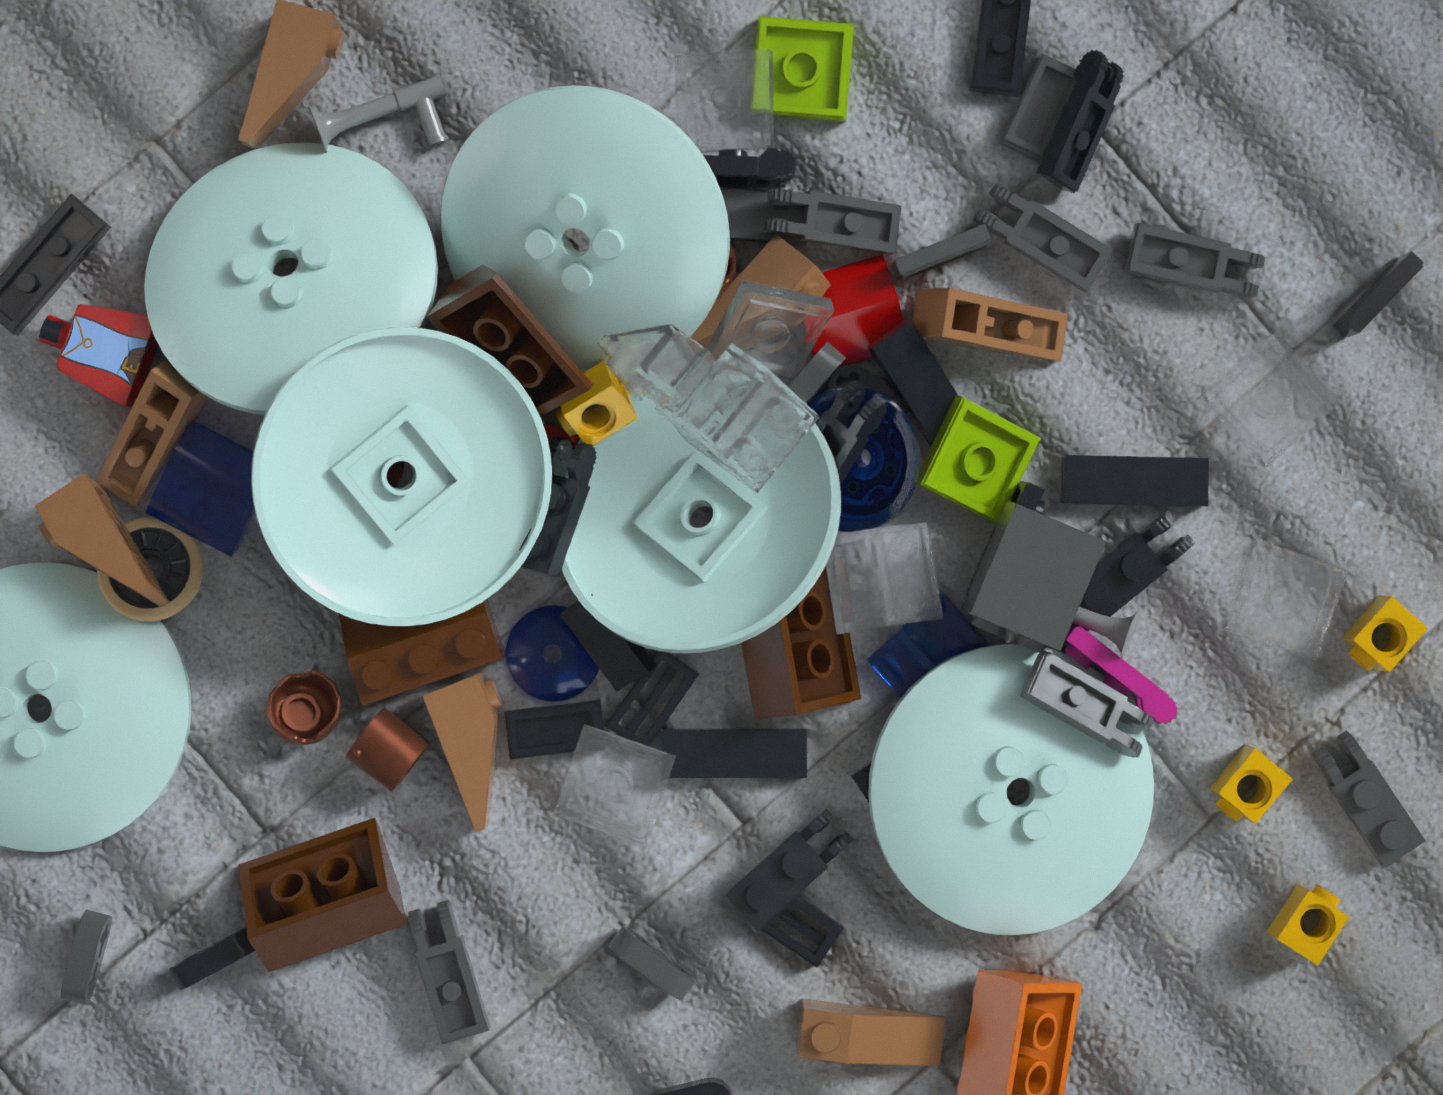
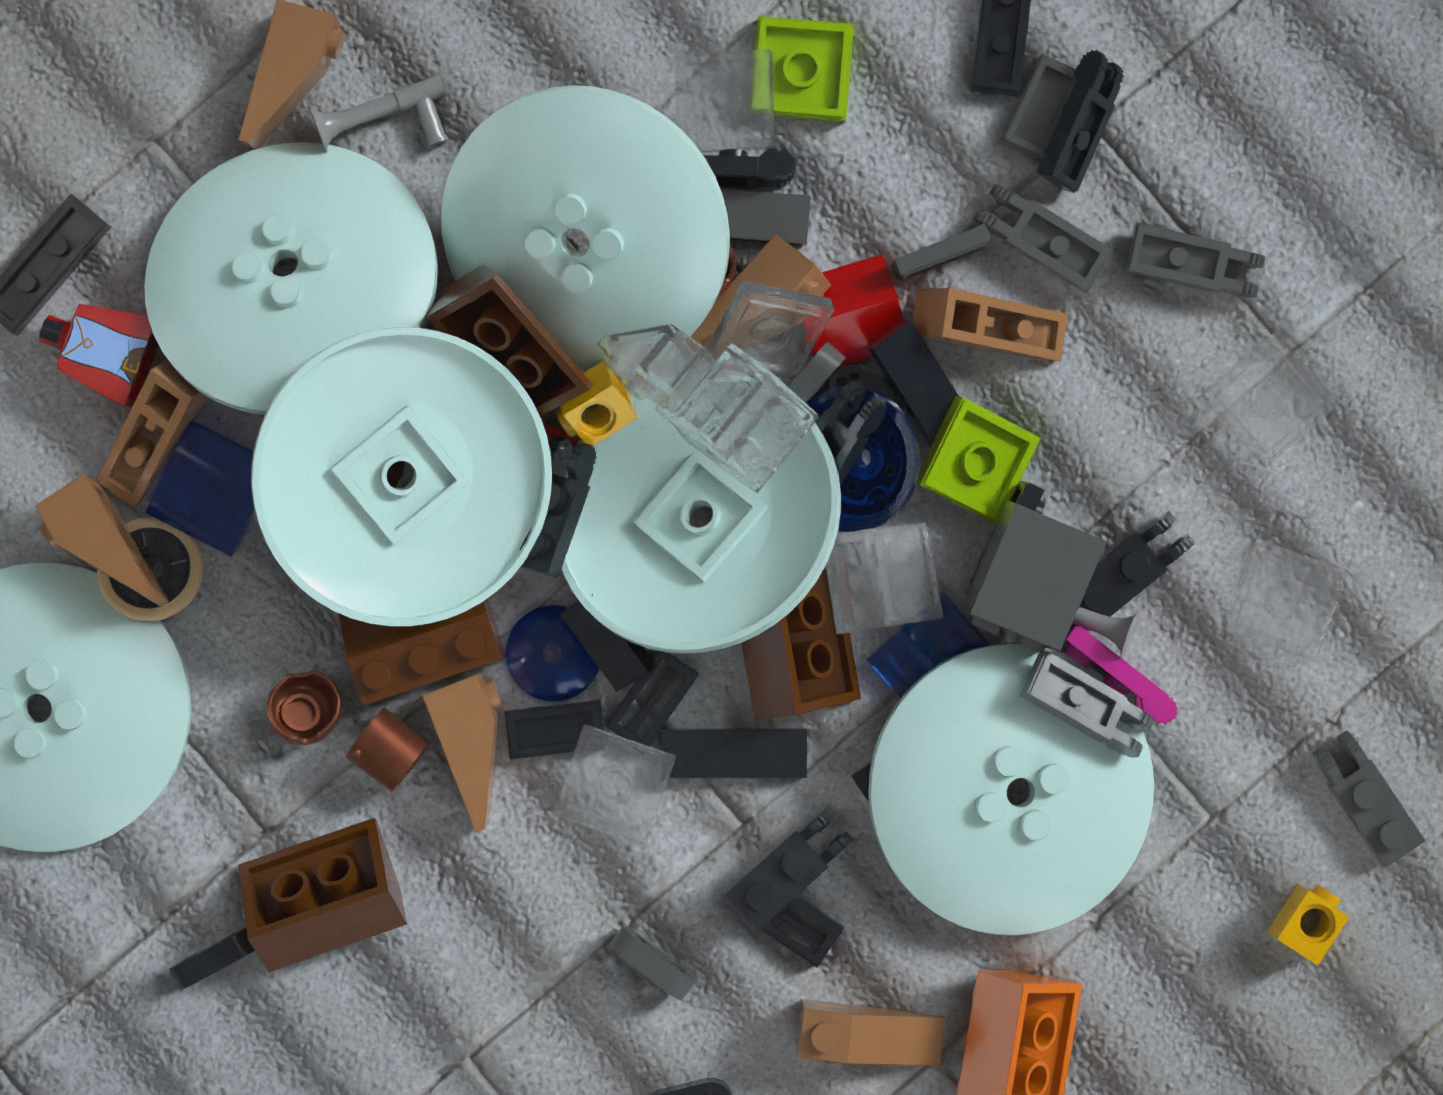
dark grey beam [61,909,112,1005] -> none
dark grey hinge [408,900,490,1045] -> none
dark grey hinge [763,189,902,255] -> none
black tile [1061,455,1209,507] -> none
yellow brick [1209,744,1293,824] -> none
black tile [1332,251,1424,337] -> none
yellow brick [1341,595,1428,672] -> none

